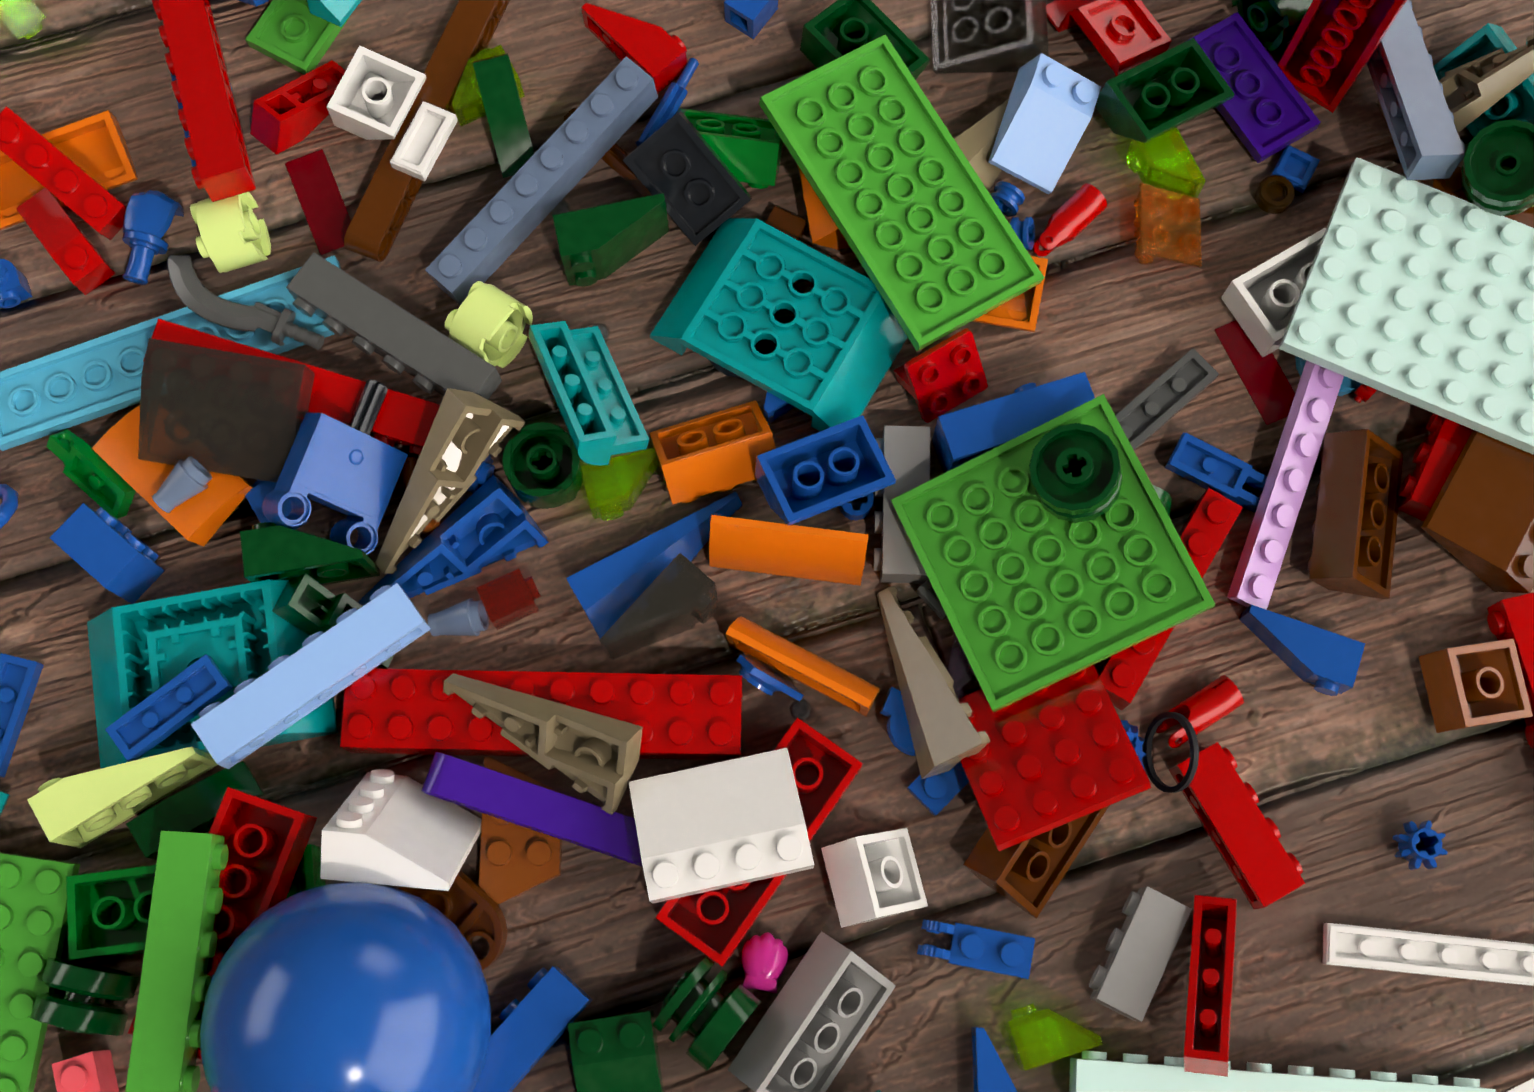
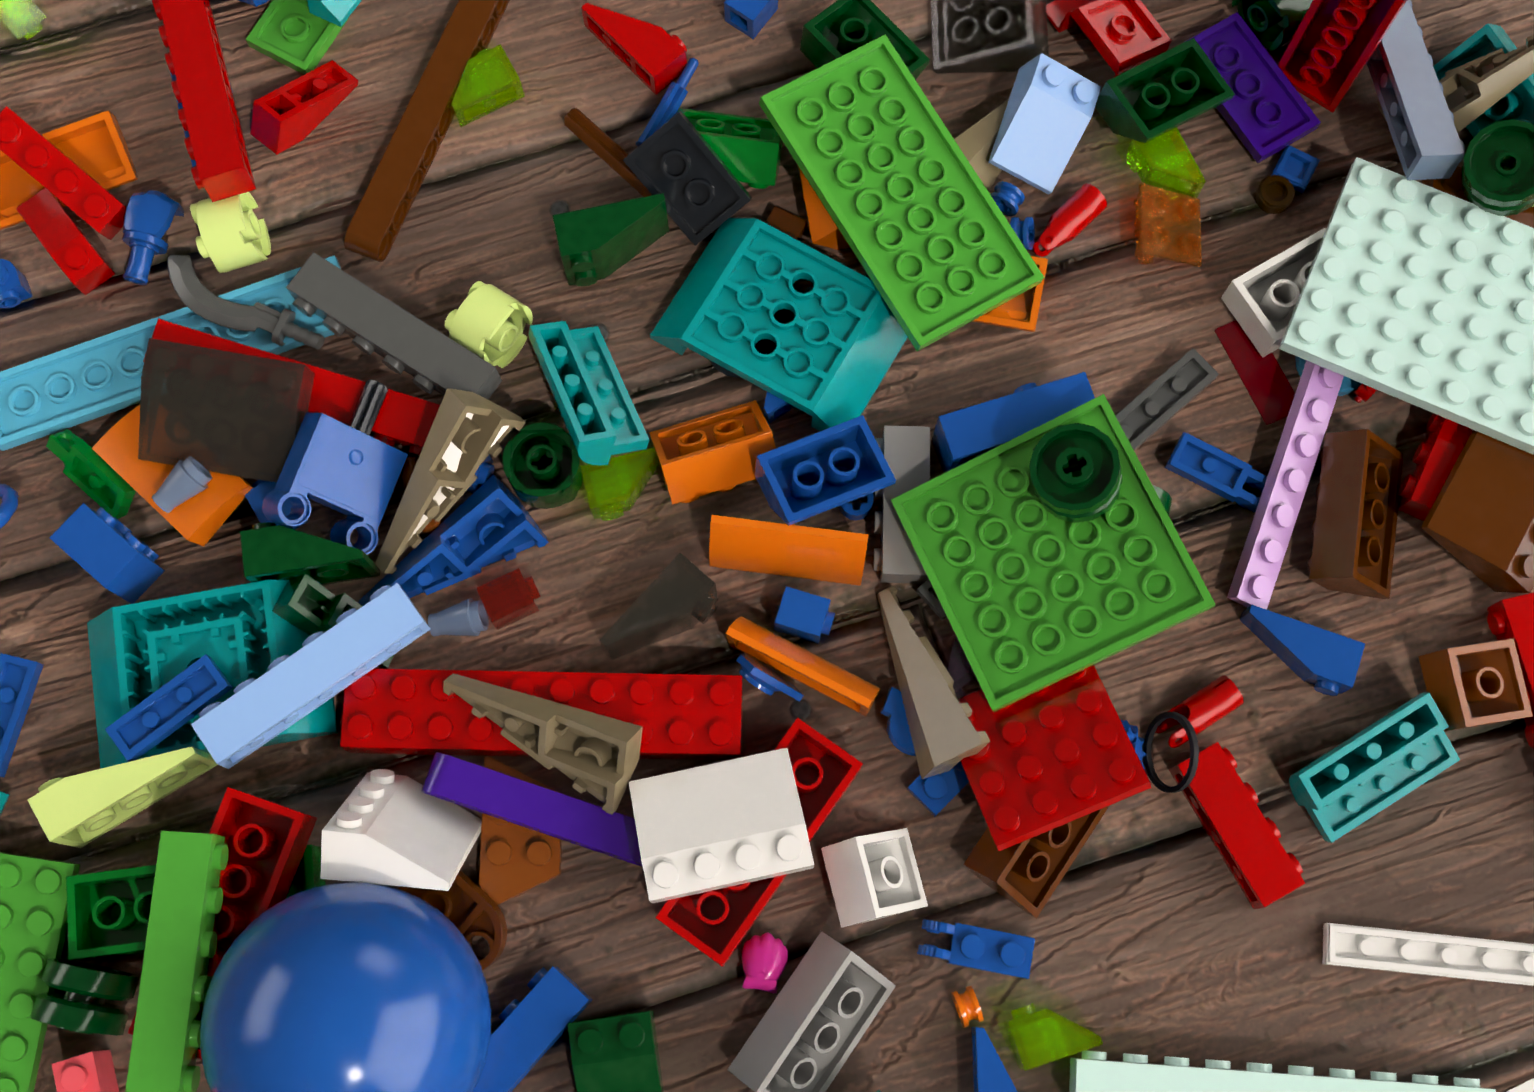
dark green slope [126,761,264,860] -> none
dark red sticker [285,149,351,255] -> none
white slope [327,45,427,140] -> none
white tile [390,101,458,181] -> none
sand blue brick [425,56,658,305] -> none
dark green slope [472,53,535,178] -> none
blue wedge [566,492,742,651] -> none
dark green wheel [652,957,761,1071] -> none
red bracket [893,328,988,423] -> none
light grey brick [1089,886,1192,1022] -> none
red brick [1098,488,1243,711] -> none
red brick [1184,895,1237,1077] -> none
blue gear [1392,820,1448,870] -> none
none -> blue brick [774,586,835,644]
none -> orange bush [951,986,984,1028]
none -> teal brick [1289,692,1461,843]

